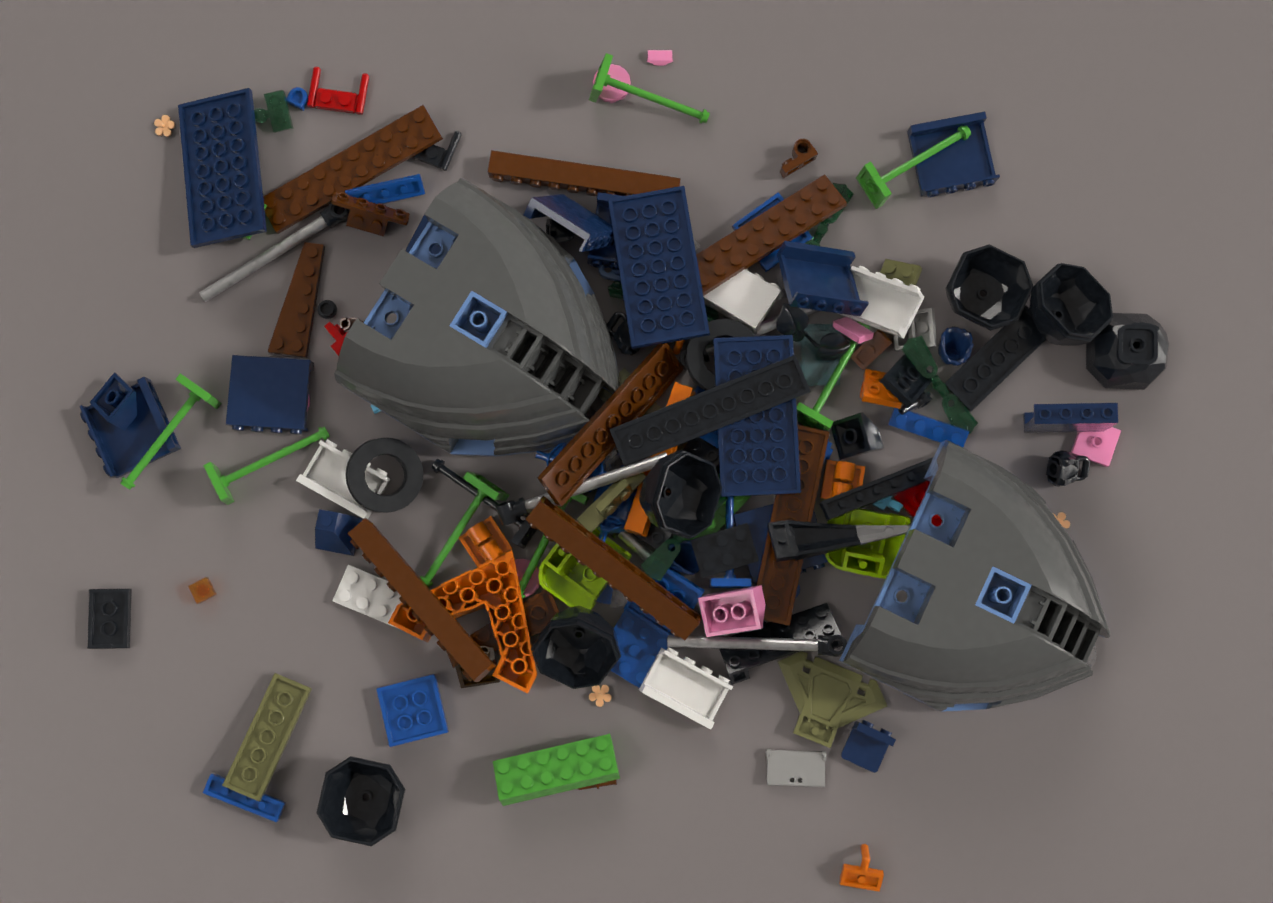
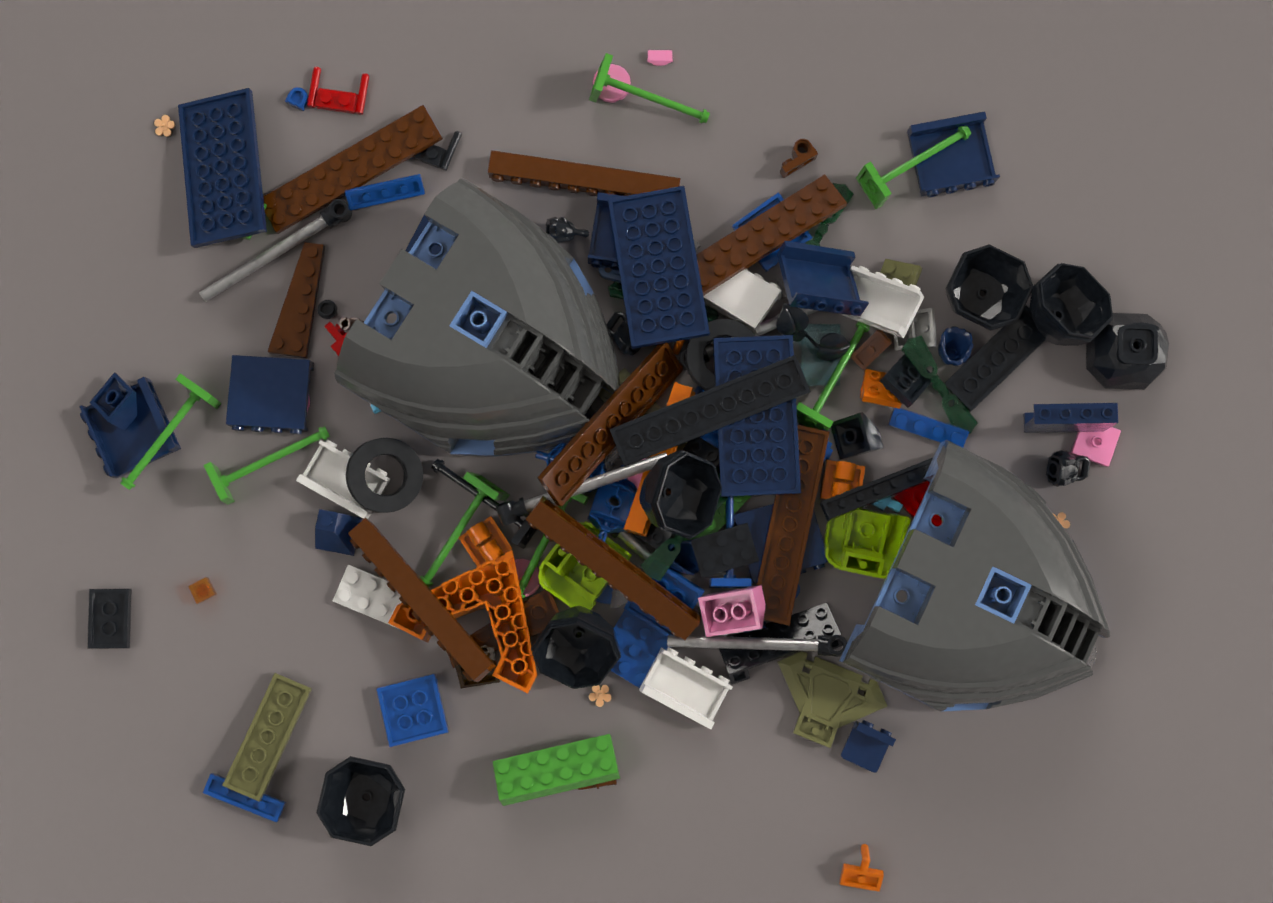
clear green plate [254,90,294,133] -> none
reddish brown bracket [331,192,410,237] -> none
dark blue panel [523,194,615,252] -> none
olive bracket [577,473,646,532] -> none
light grey door [765,749,827,787] -> none
black plate [767,520,910,562] -> none
bright pink tile [832,317,874,344] -> none
black plate [898,391,932,415] -> none

